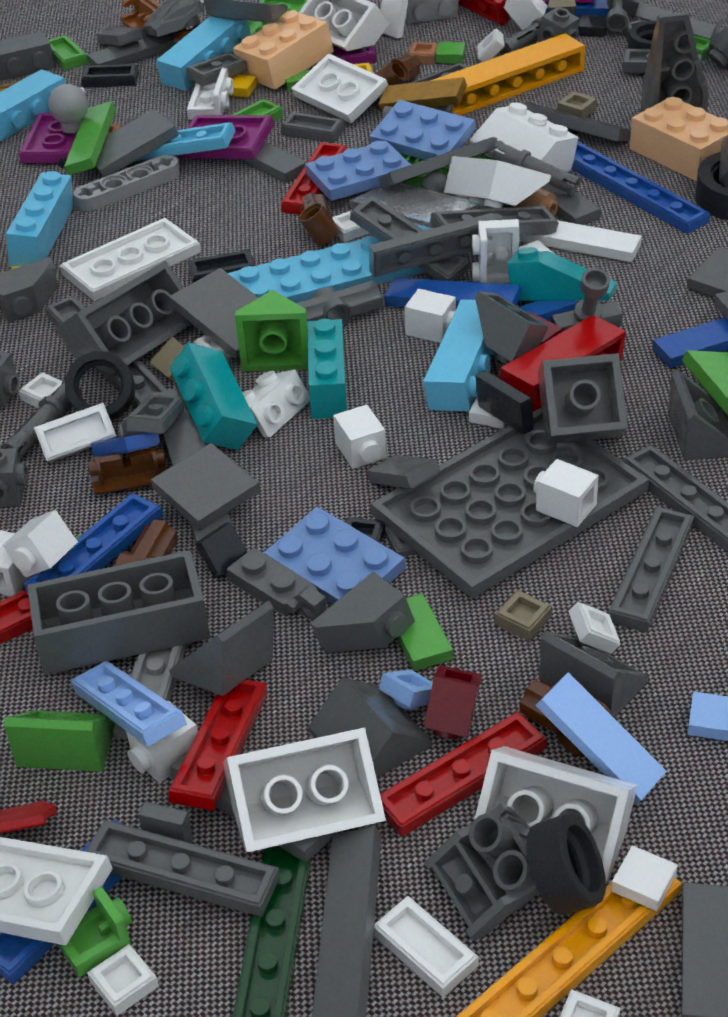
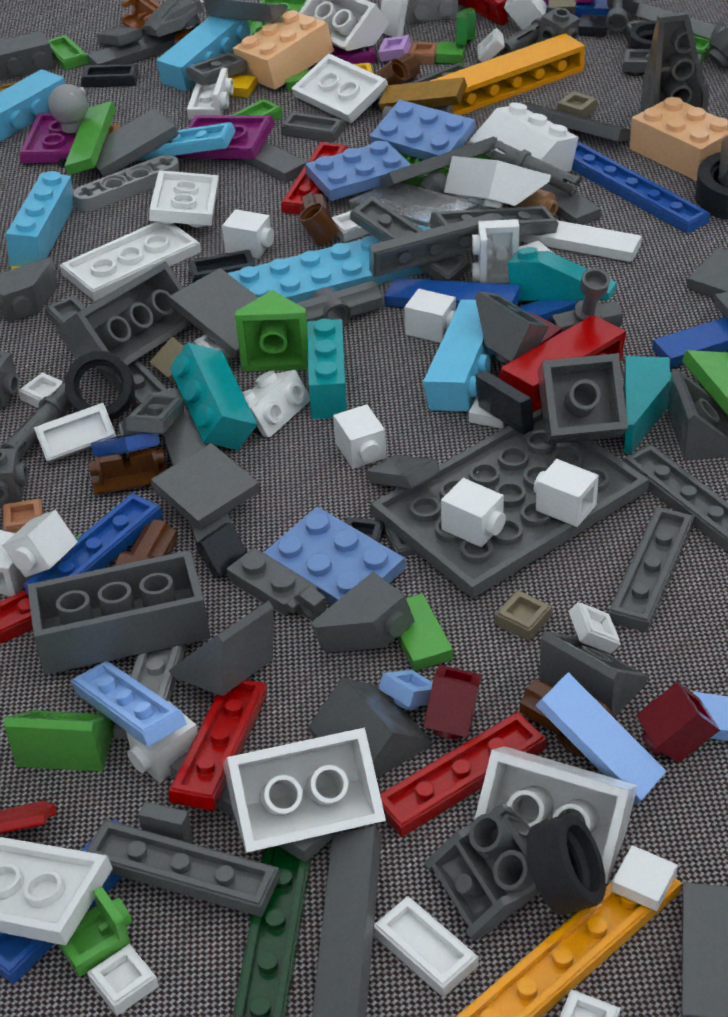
none -> nougat tile [3,499,44,533]
none -> white plate [149,170,219,228]
none -> white brick [222,209,274,259]
none -> lavender plate [378,35,412,62]
none -> white brick [441,478,506,548]
none -> green slope [456,8,476,45]
none -> teal slope [624,356,672,454]
none -> dark red brick [636,682,720,763]

